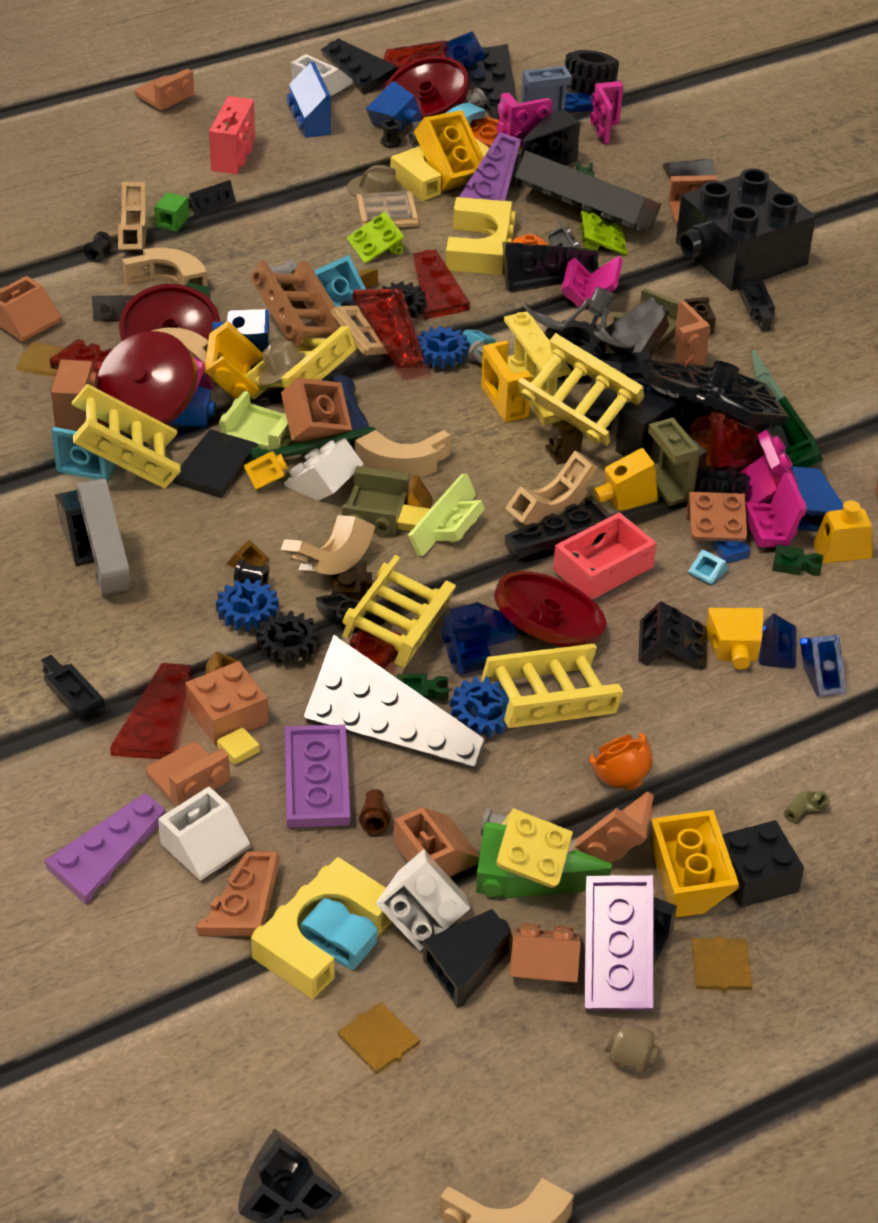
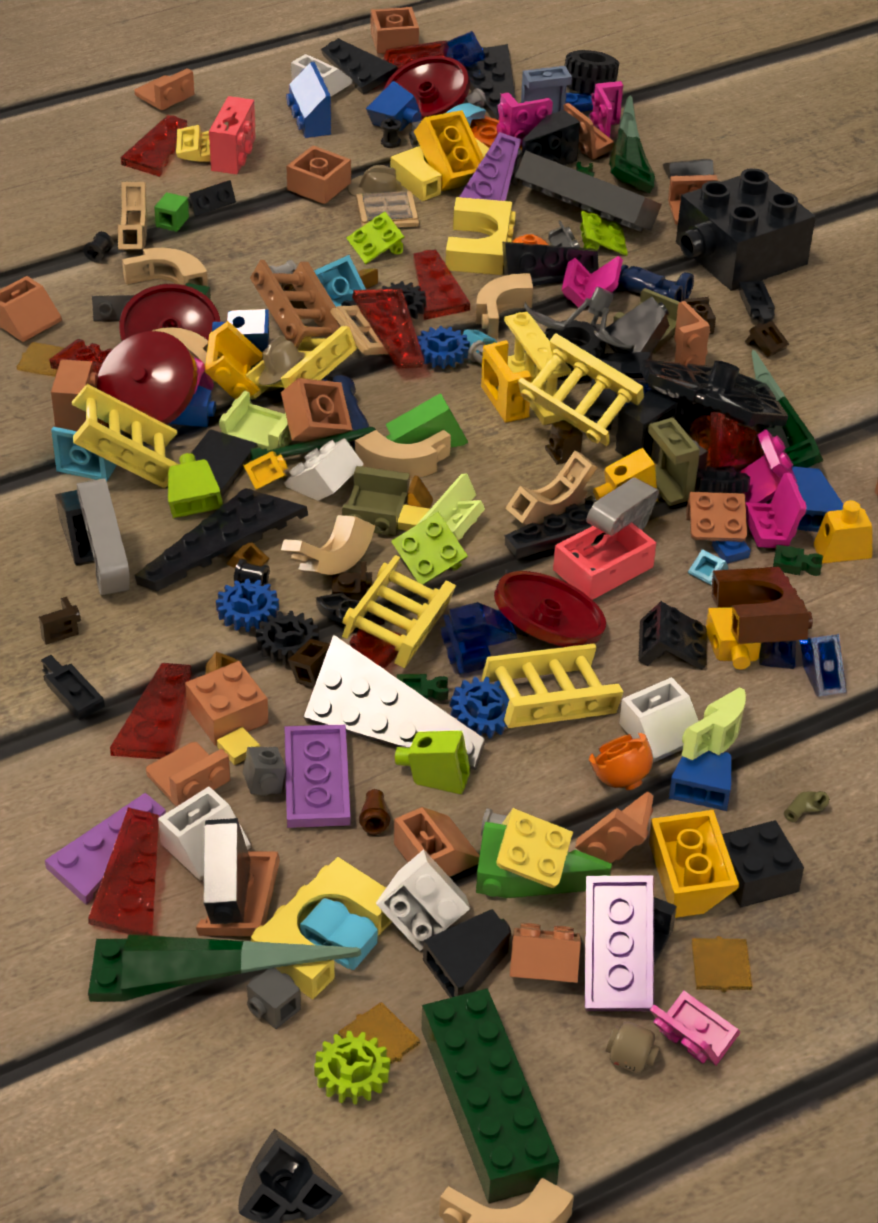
none -> dark brown bracket [39,596,81,645]
none -> clear red wing [88,807,159,936]
none -> dark green plate [88,934,361,1002]
none -> clear red wing [120,115,187,177]
none -> black wing [134,488,308,591]
none -> lime torso [168,453,223,518]
none -> light yellow slope [176,125,211,162]
none -> slope [204,818,251,924]
none -> dark grey brick [243,747,286,796]
none -> dark grey brick [247,968,301,1029]
none -> nougat brick [287,145,351,204]
none -> dark brown brick [288,639,330,688]
none -> lime gear [314,1031,390,1104]
none -> nougat brick [371,7,419,54]
none -> bright green slope [385,393,469,448]
none -> lime hinge [391,511,468,585]
none -> lime torso [395,731,471,794]
none -> dark green brick [421,988,560,1204]
none -> tan arch [476,273,533,339]
none -> nougat bracket [563,103,614,160]
none -> light grey beam [586,477,659,536]
none -> dark green plate [609,95,655,194]
none -> dark blue piece [618,265,694,302]
none -> white slope [619,677,698,762]
none -> bracket [650,990,741,1066]
none -> blue torso [669,751,731,811]
none -> yellowish green slope [682,687,746,760]
none -> reddish brown arch [712,567,813,644]
none -> dark brown bracket [745,321,789,358]

